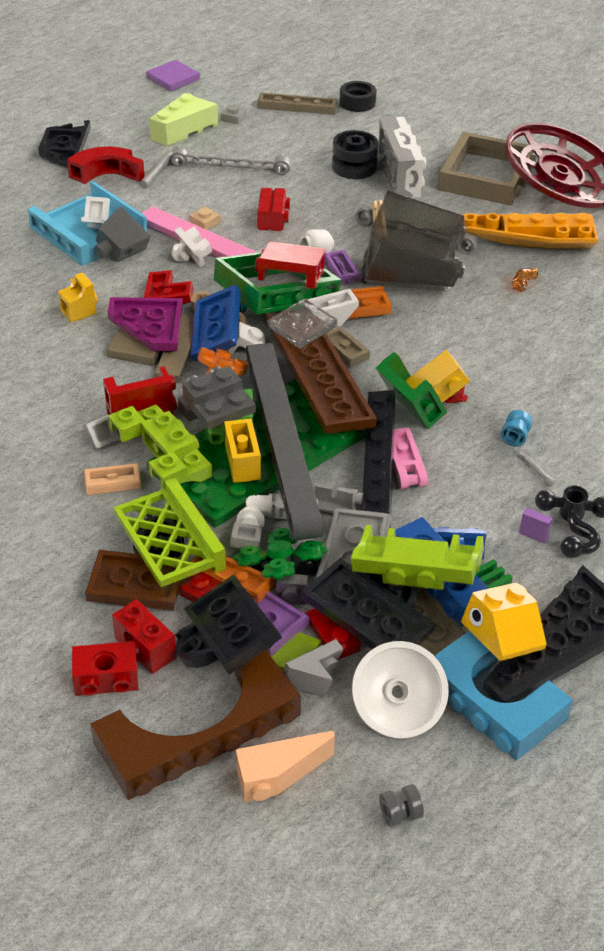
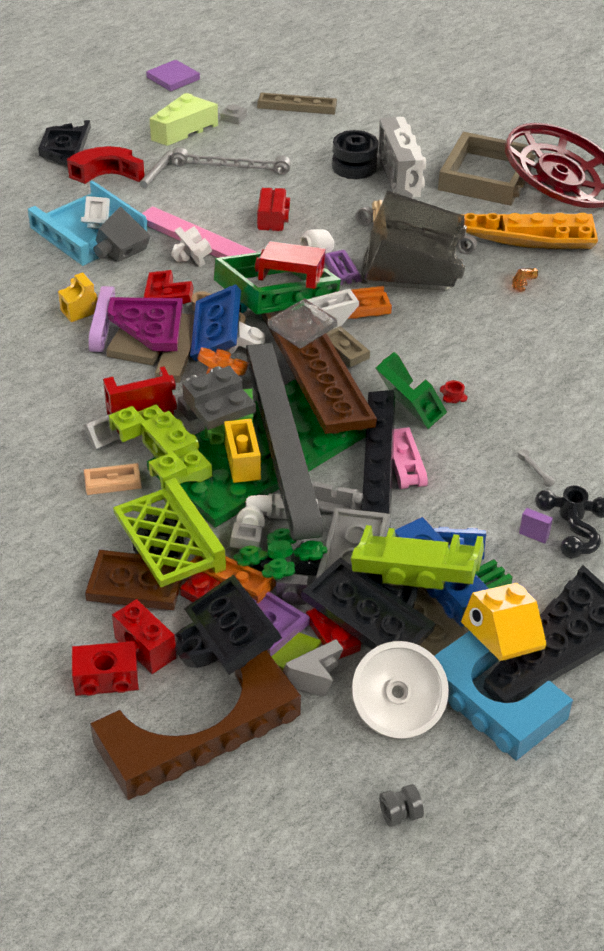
tan plate [189,207,221,230] -> none
light nougat slope [236,731,335,802] -> none
black tyre [339,81,377,112] -> none
yellow brick [405,349,470,403] -> none
dark azure wheel [500,410,533,446] -> none
none -> lavender beam [89,286,115,352]

